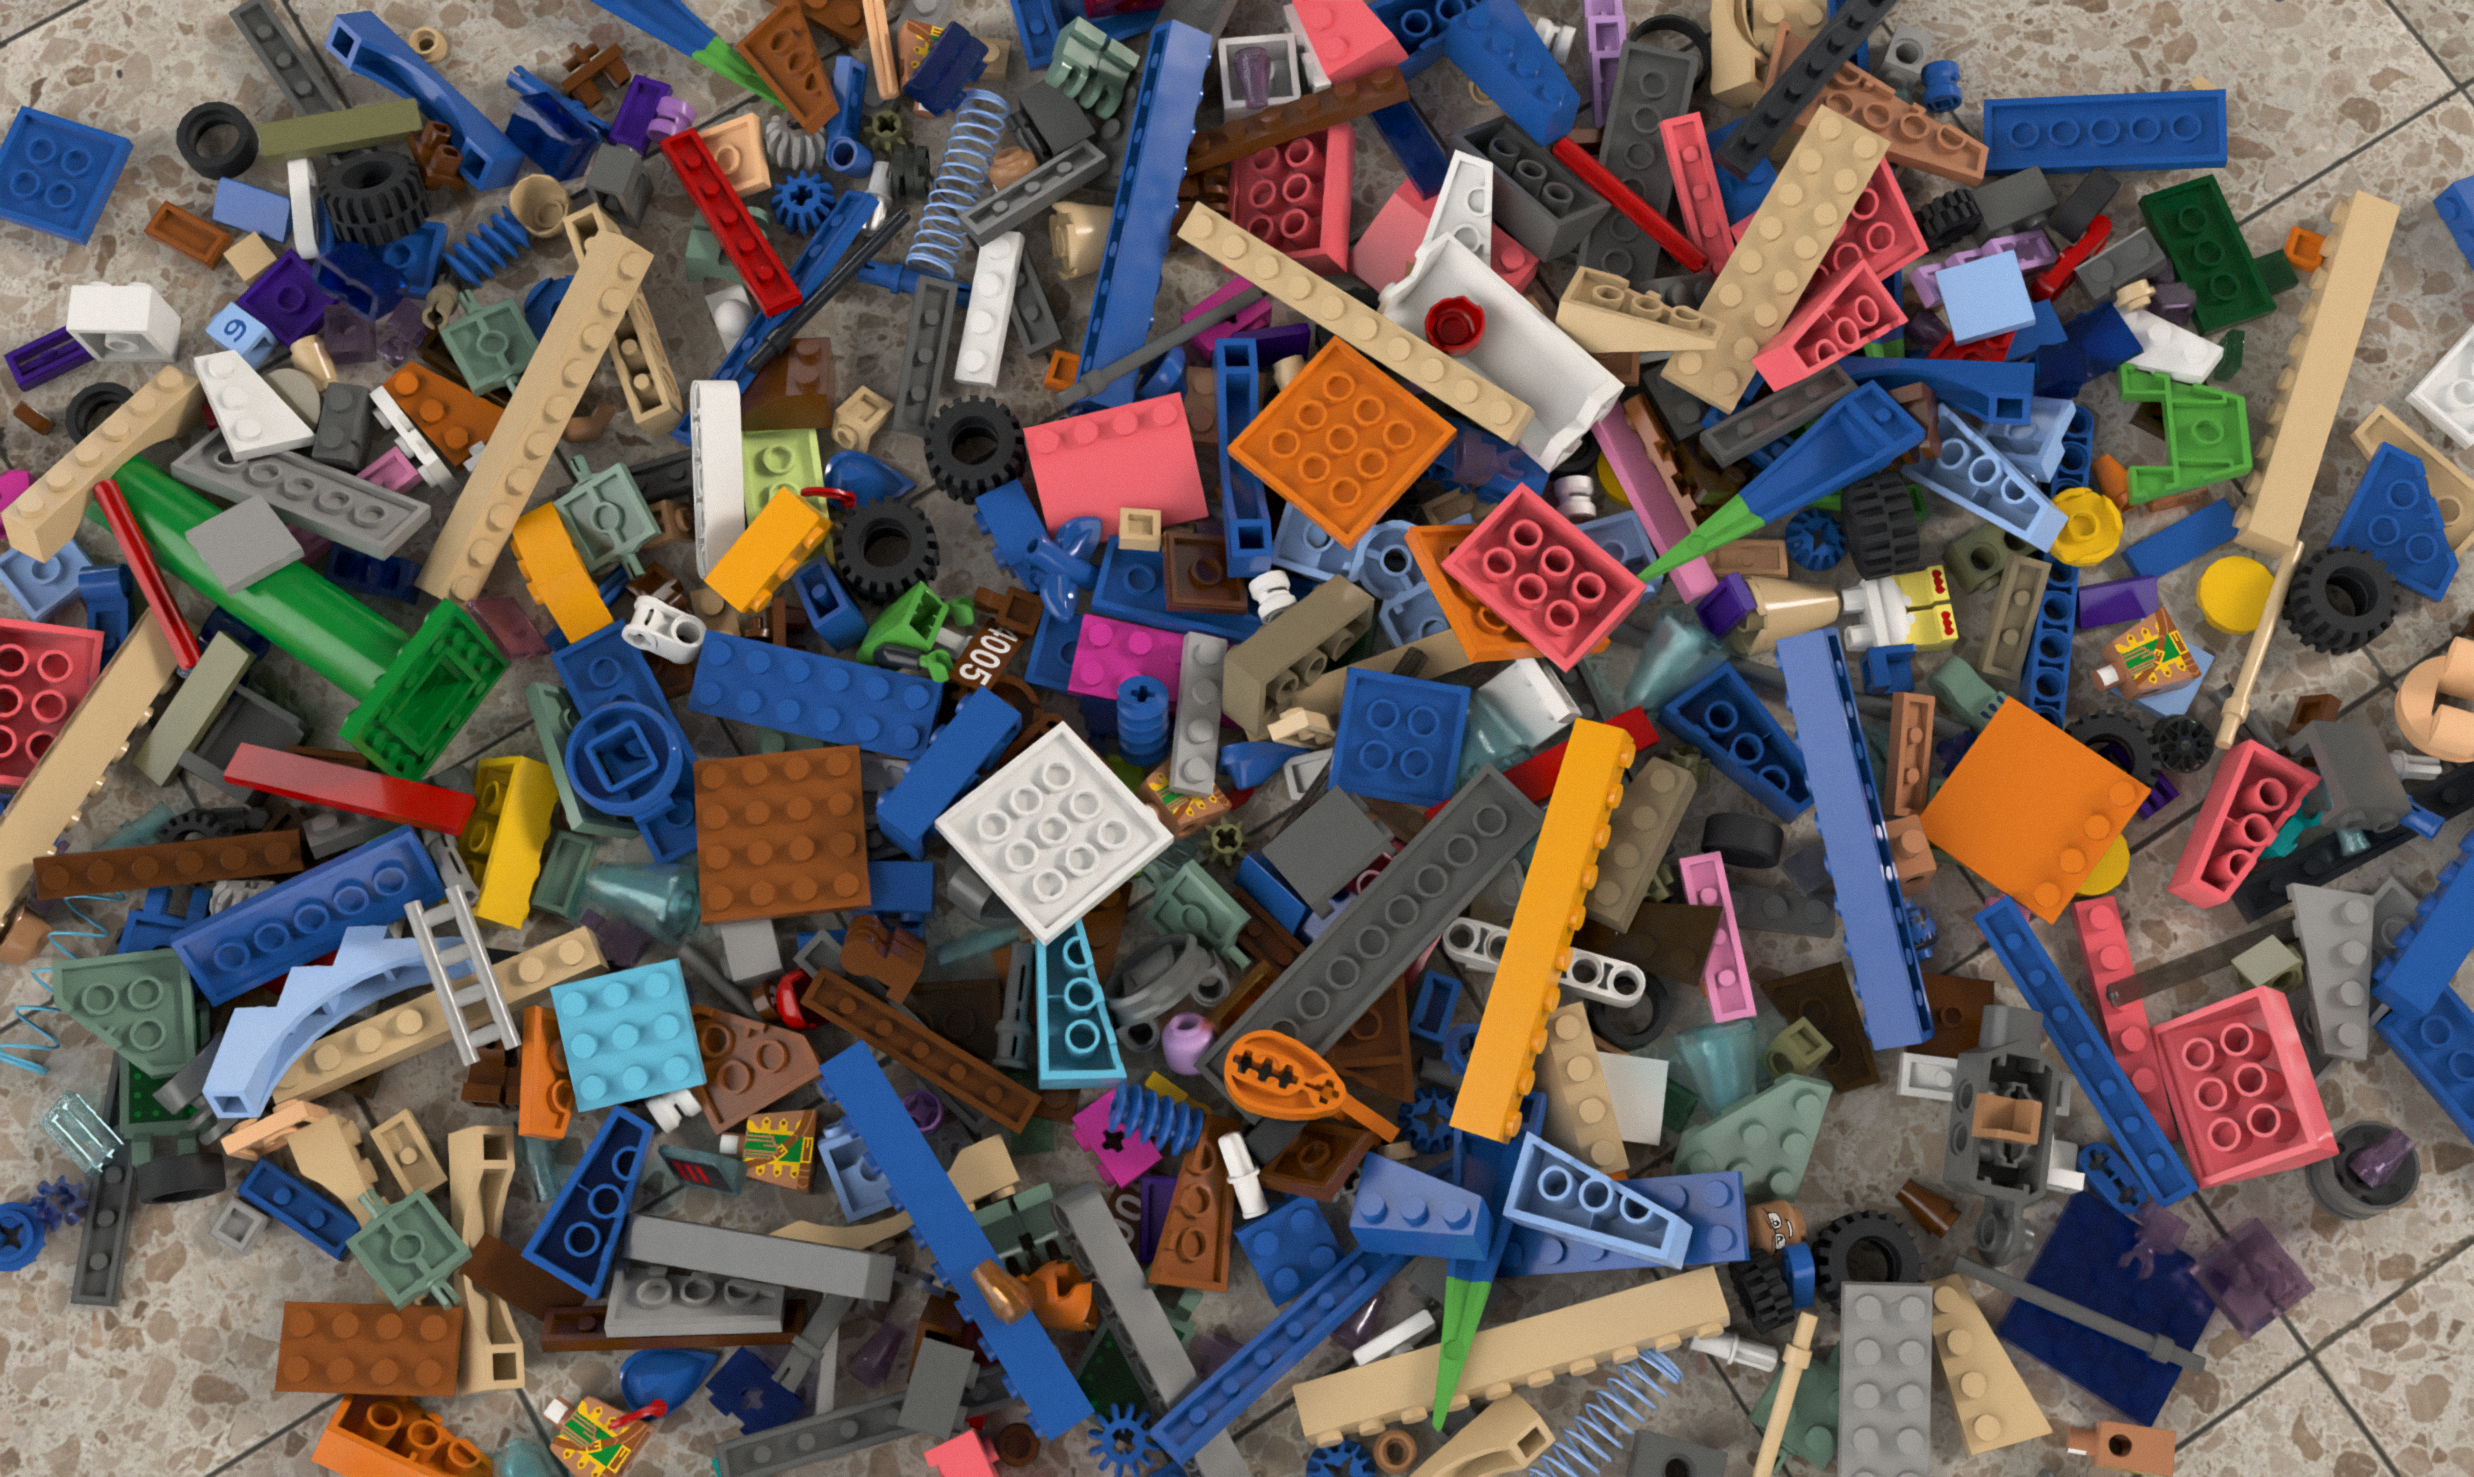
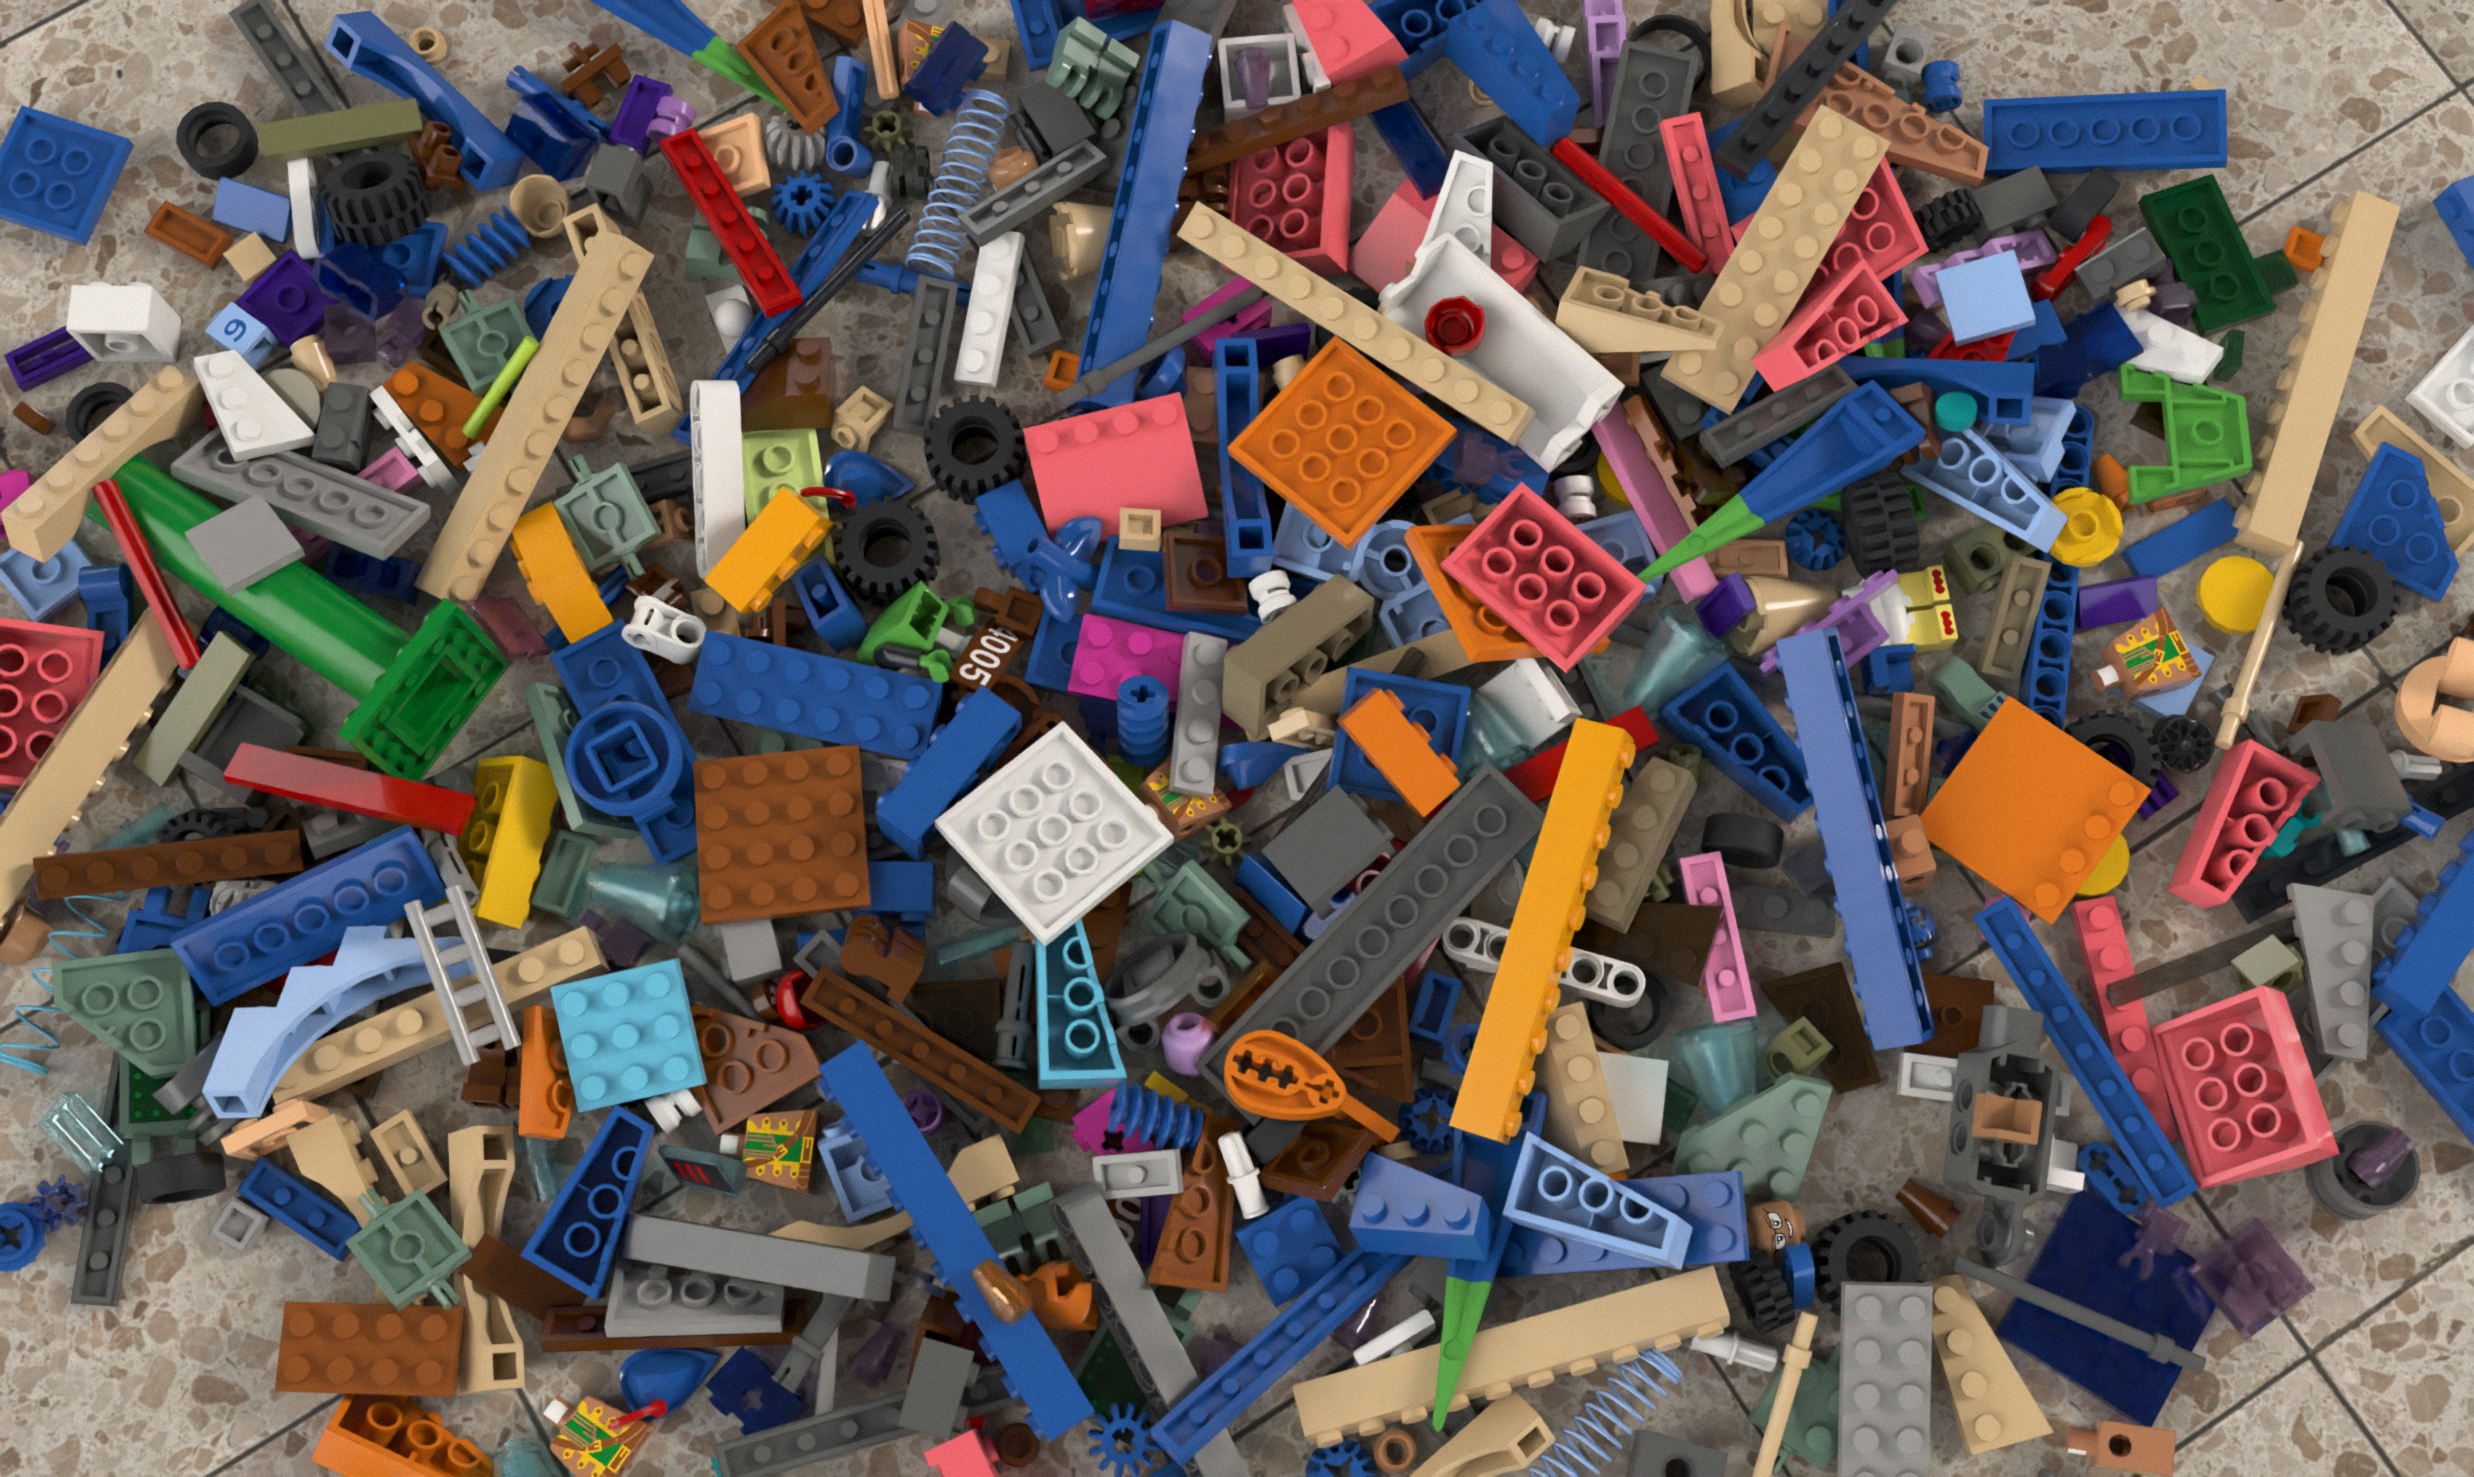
none -> lime bar [462,336,540,439]
none -> light grey plate [1092,1148,1184,1200]
none -> orange brick [1336,687,1461,818]
none -> medium lavender bracket [1759,569,1899,678]
none -> teal tile [1935,391,1977,431]

